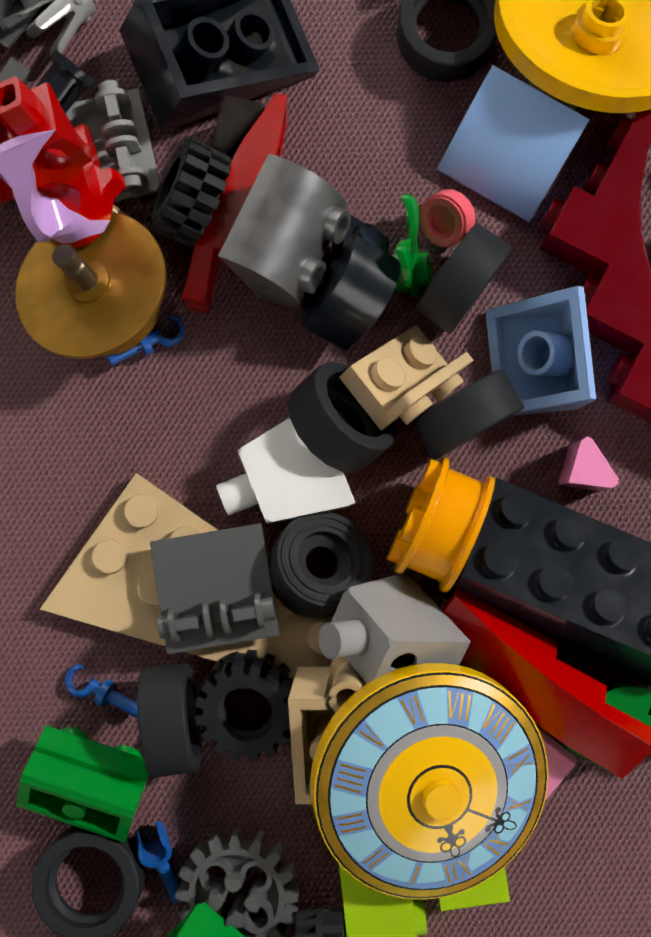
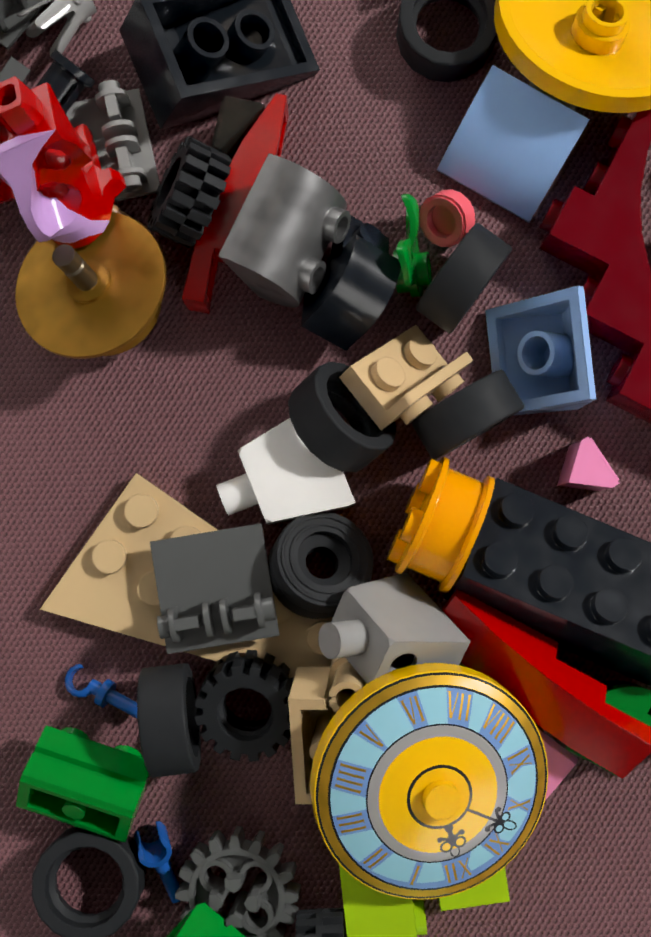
blue hand [106,315,185,366] -> none

